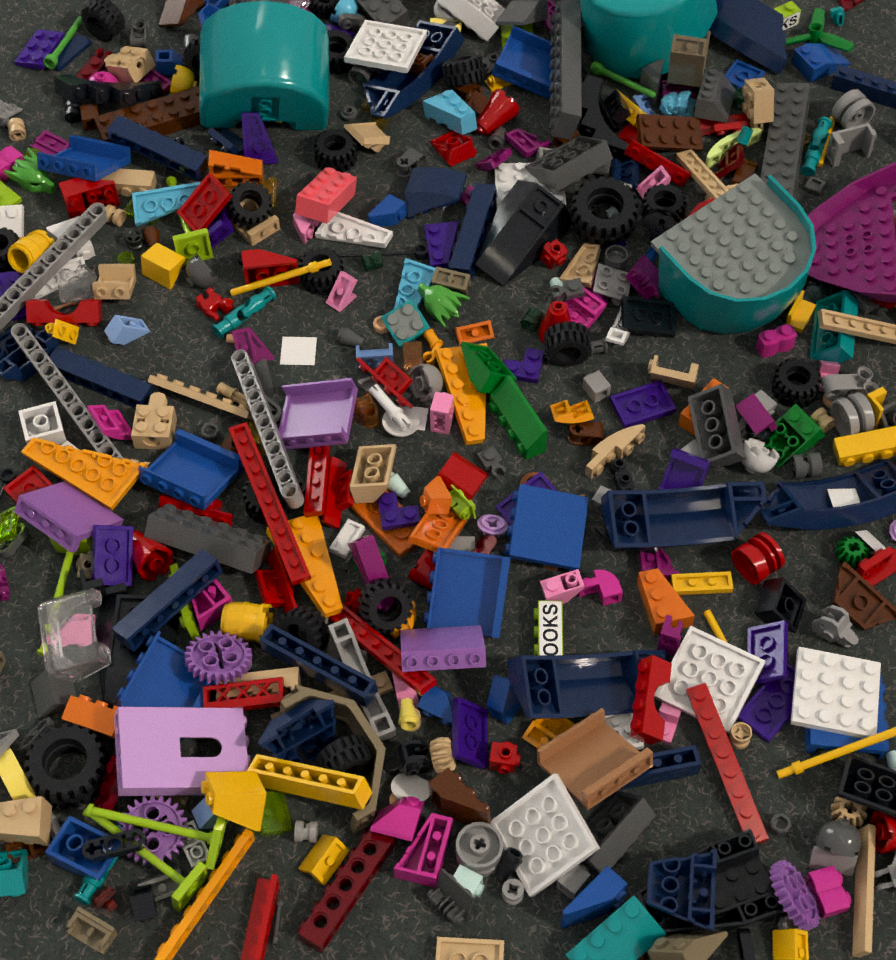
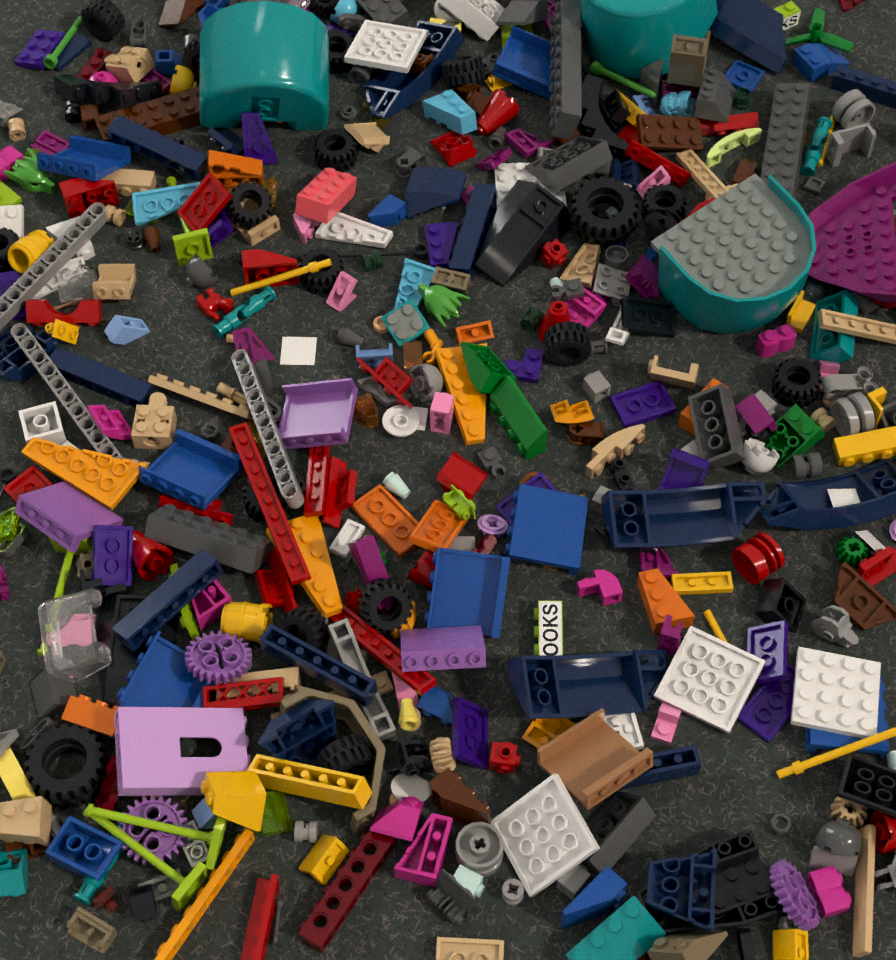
black beam [82,829,147,862] -> none
clear neon green tile [117,251,136,264] -> none
yellow slope [141,243,186,290] -> none
tan slope [350,444,397,503] -> none
white pin [369,384,412,431] -> none
dark purple plate [377,491,421,531] -> none
orange slope [420,476,452,515] -> none
blue slope [487,675,522,725] -> none
black cone [496,847,523,881] -> none
bright pink slope [540,569,585,604] -> none
red arch [630,655,672,745] -> none
red plate [686,682,769,844] -> none
dark red wing [714,143,744,179] -> none
tan wheel [729,722,752,749] -> none
teal hinge [736,126,754,145] -> none
tan brick [742,77,774,133] -> none
teal piece [830,6,845,26] -> none

